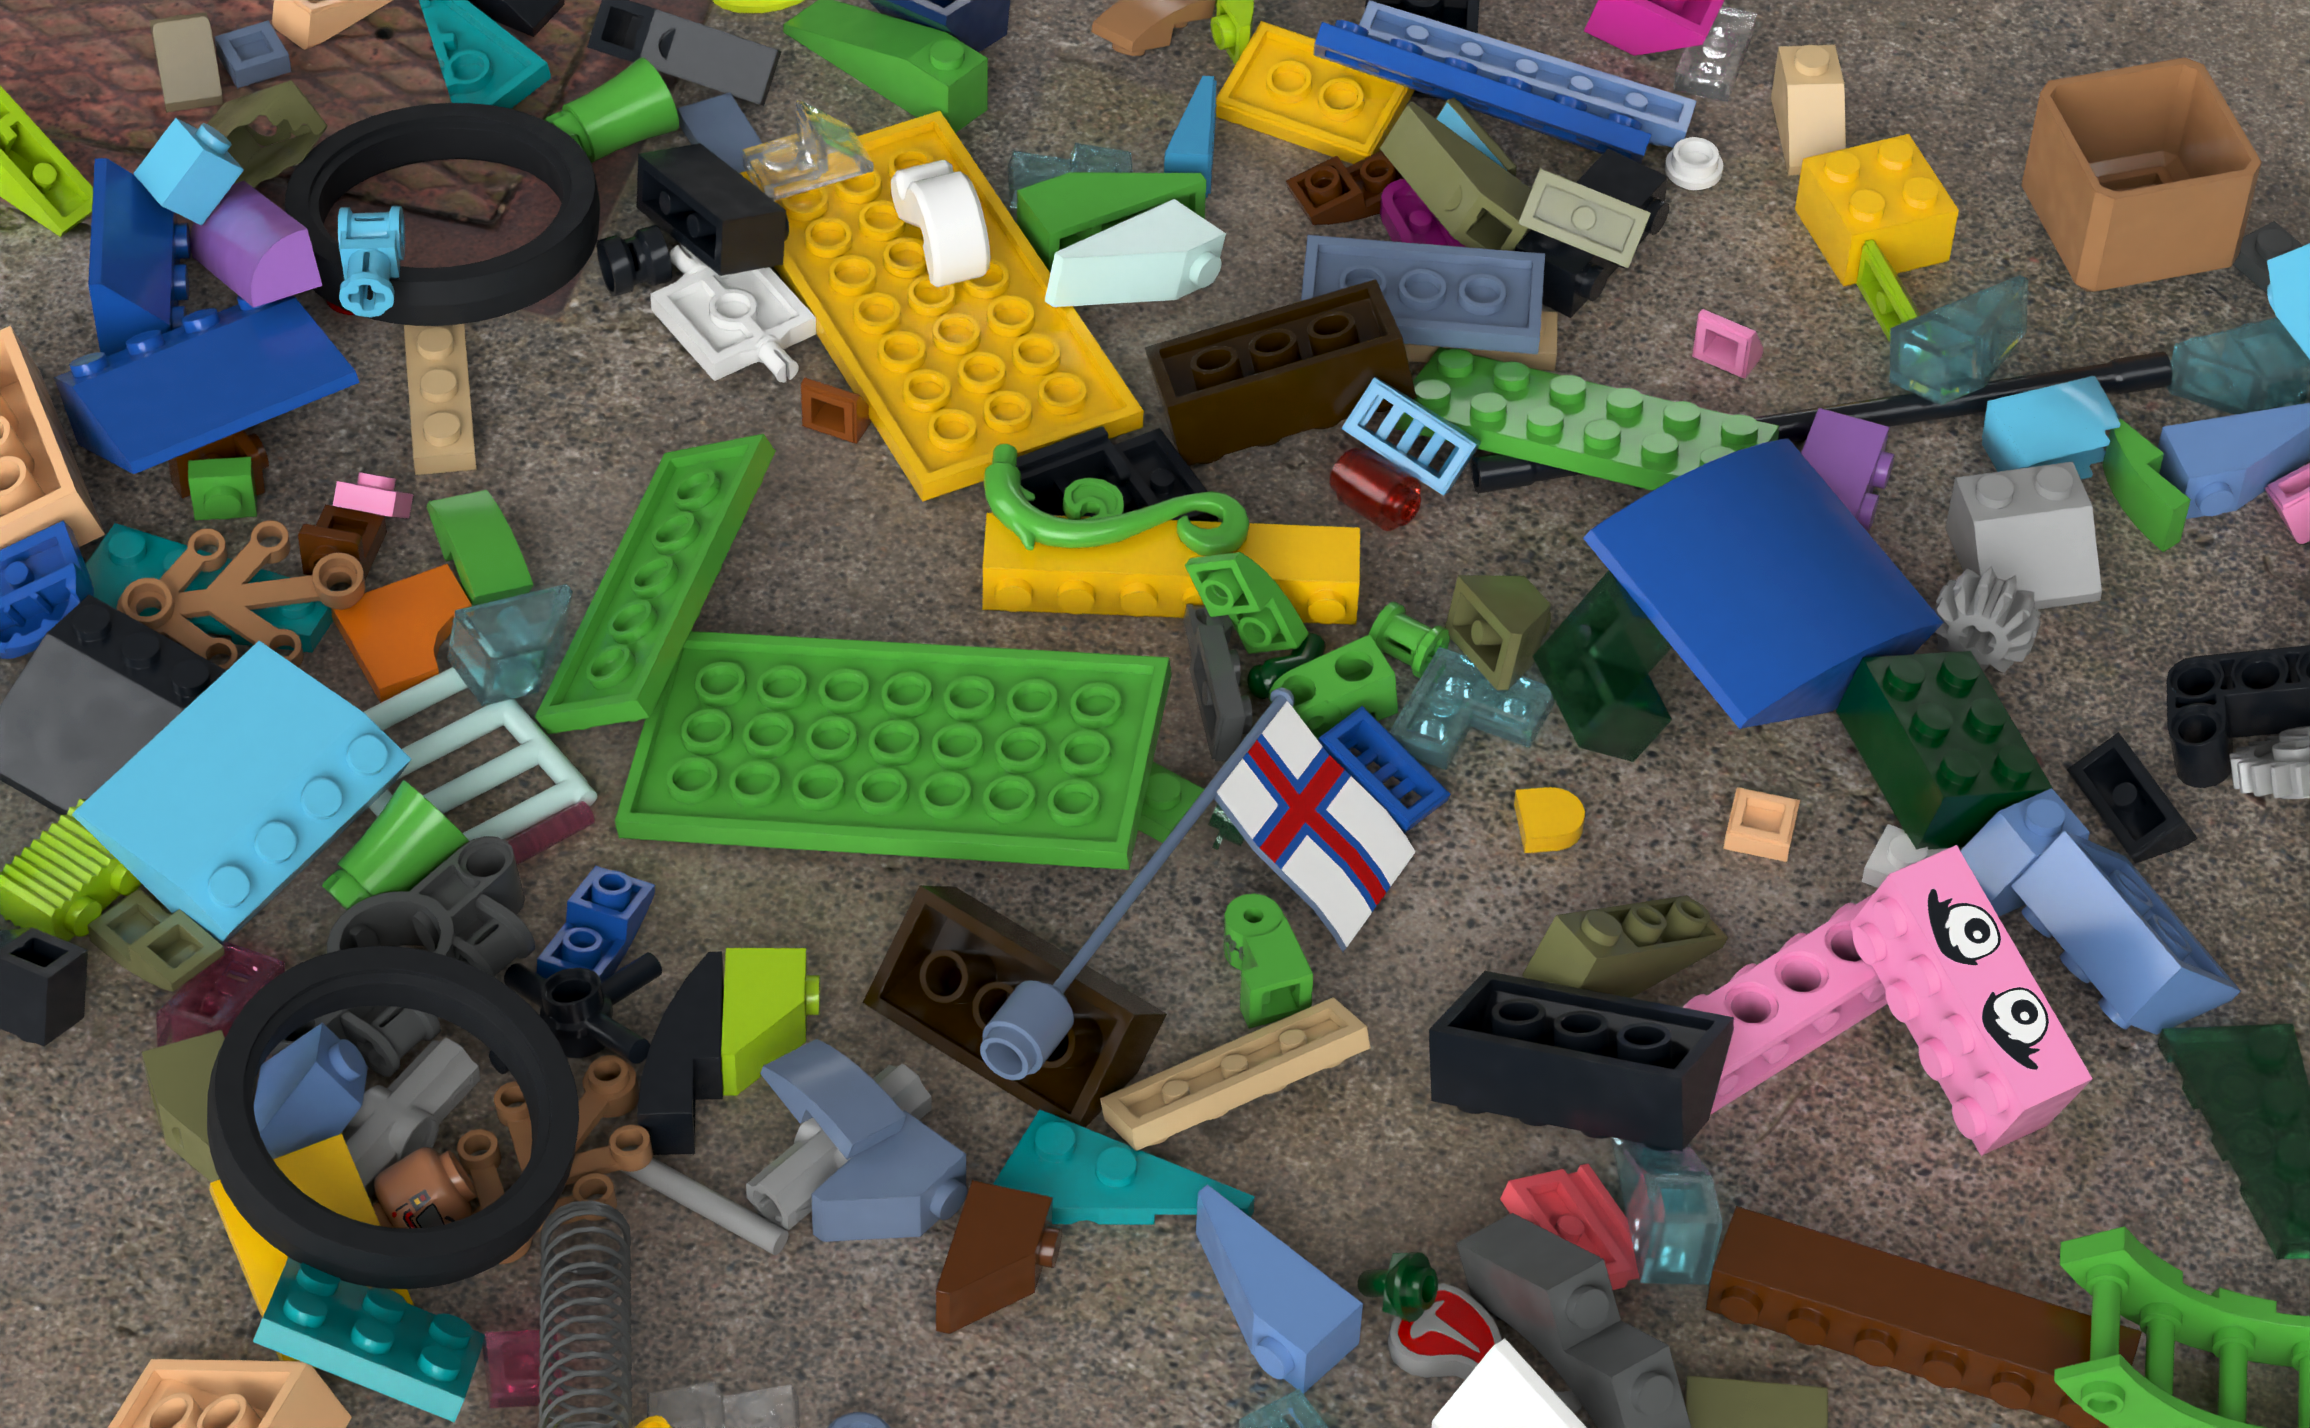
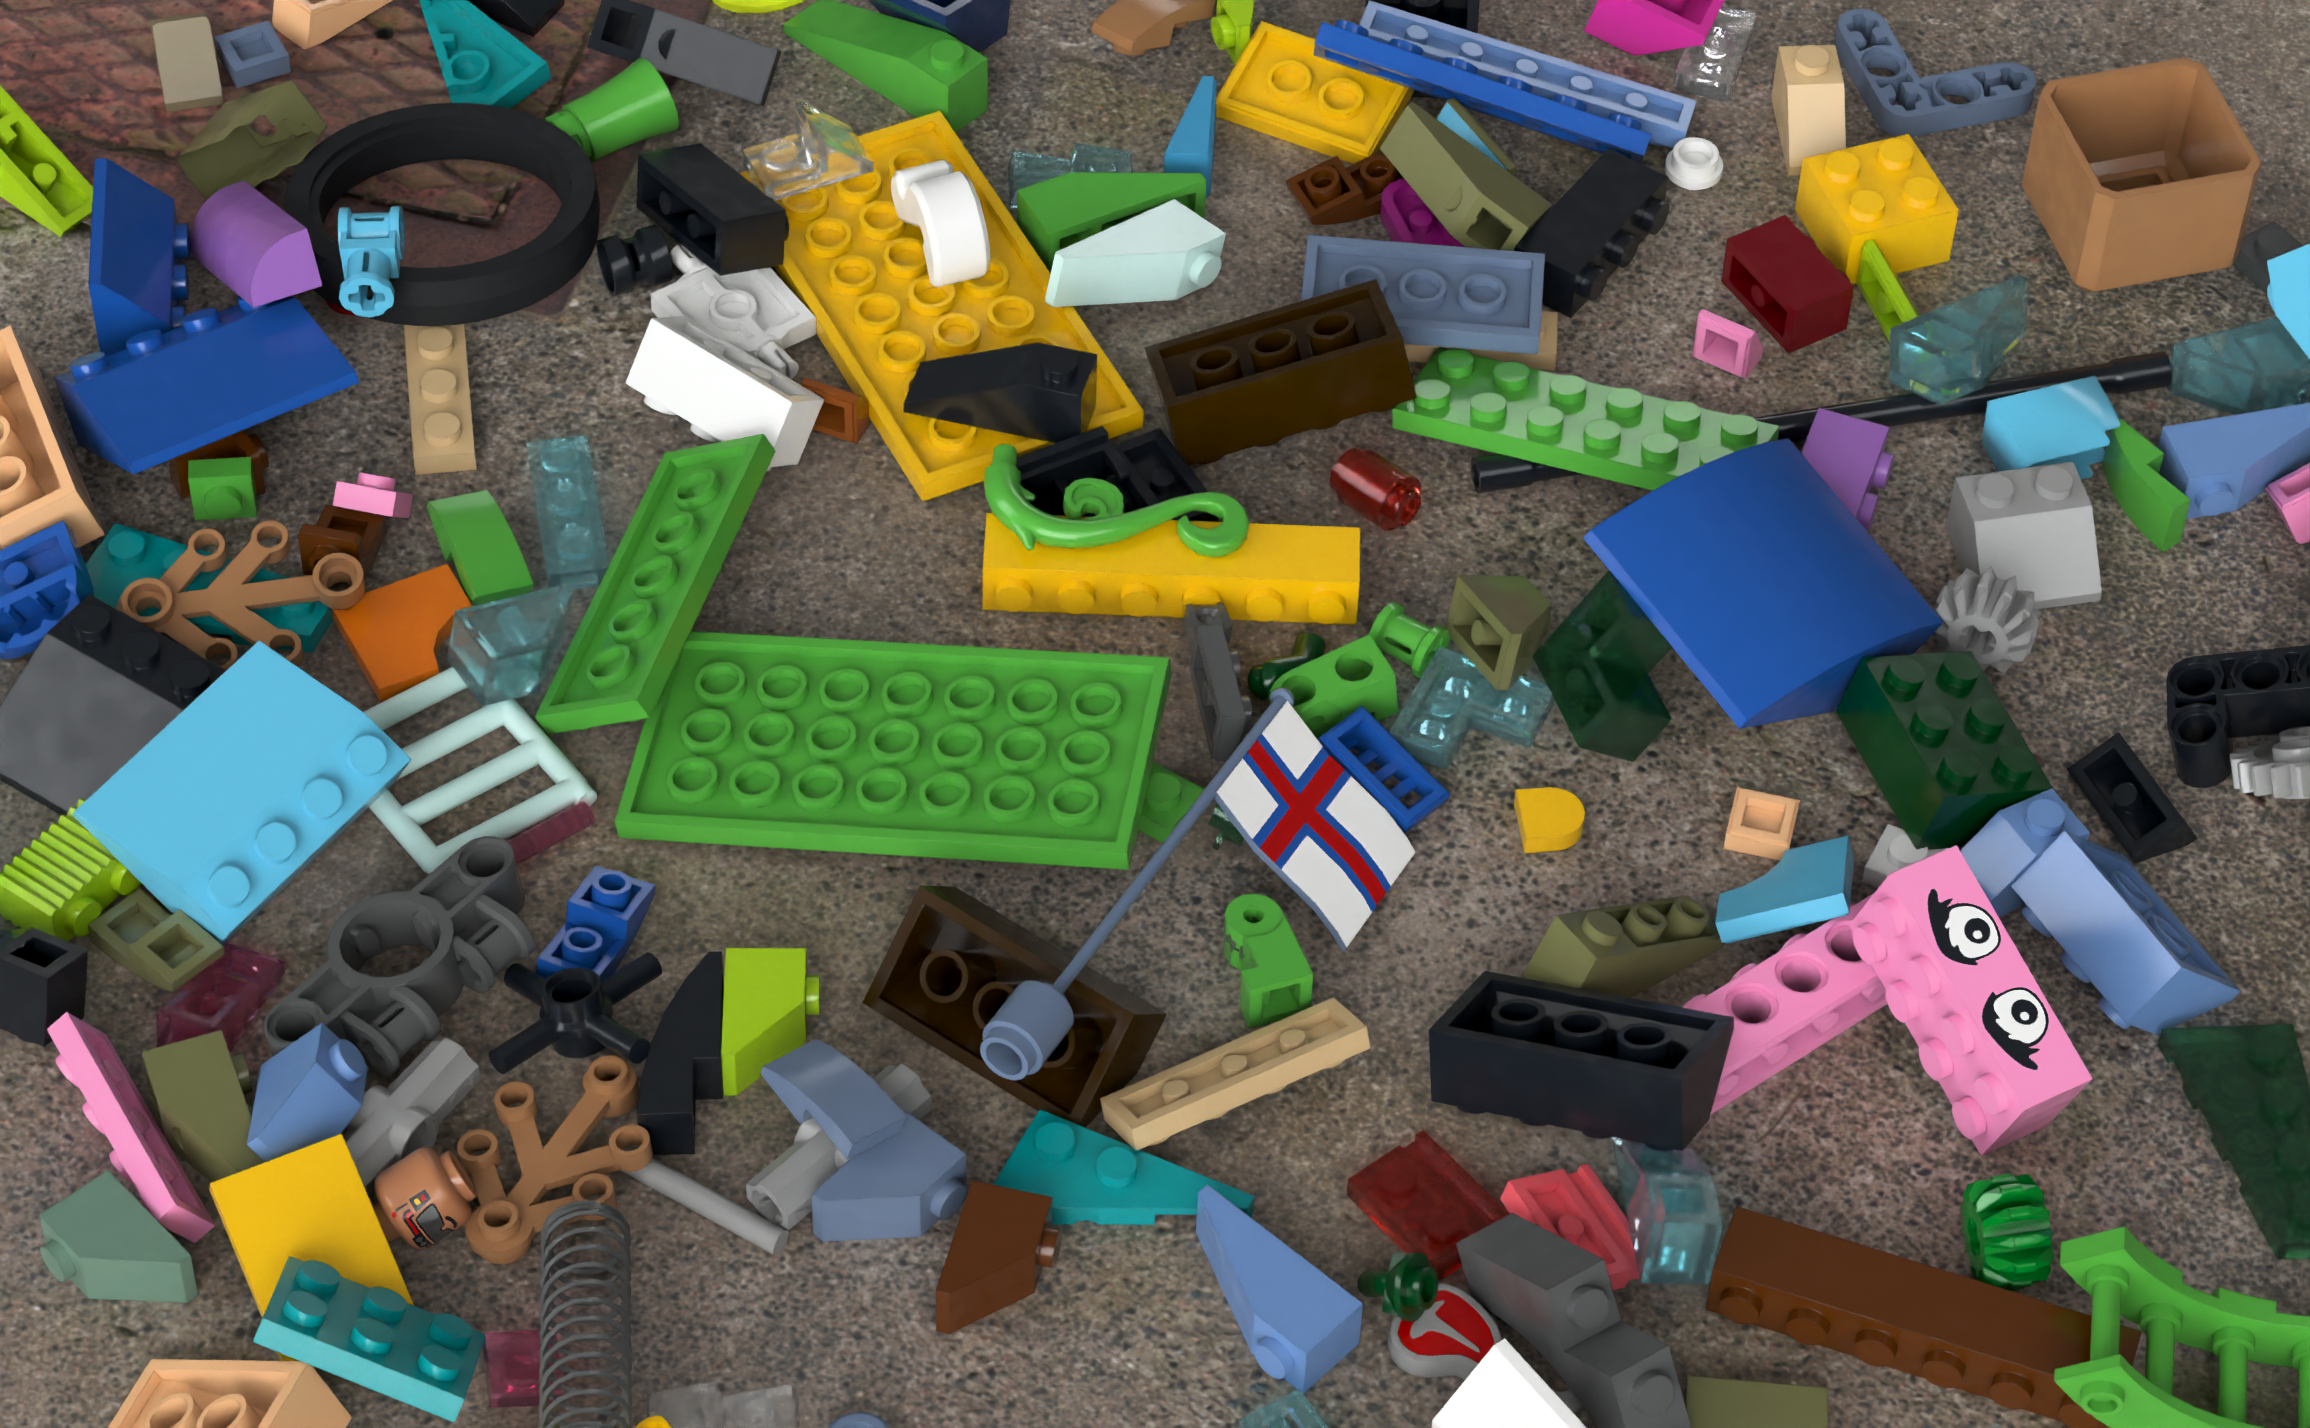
medium azure brick [133,118,244,226] -> none
black tyre [207,946,579,1289] -> none
bright green plant [321,780,469,910] -> none
sand blue tile [677,92,774,173] -> none
bright green slope [1185,552,1309,654] -> none
slope [1341,377,1481,496] -> none
plate [1518,168,1651,268] -> none
none -> sand green slope [39,1170,199,1303]
none -> bright pink plate [47,1012,216,1243]
none -> clear light blue plate [526,435,609,592]
none -> white brick [626,316,824,471]
none -> black slope [904,342,1097,443]
none -> clear red plate [1347,1130,1509,1282]
none -> medium azure tile [1715,835,1854,944]
none -> dark red brick [1721,215,1854,354]
none -> sand blue beam [1834,9,2036,137]
none -> green gear [1960,1172,2054,1291]

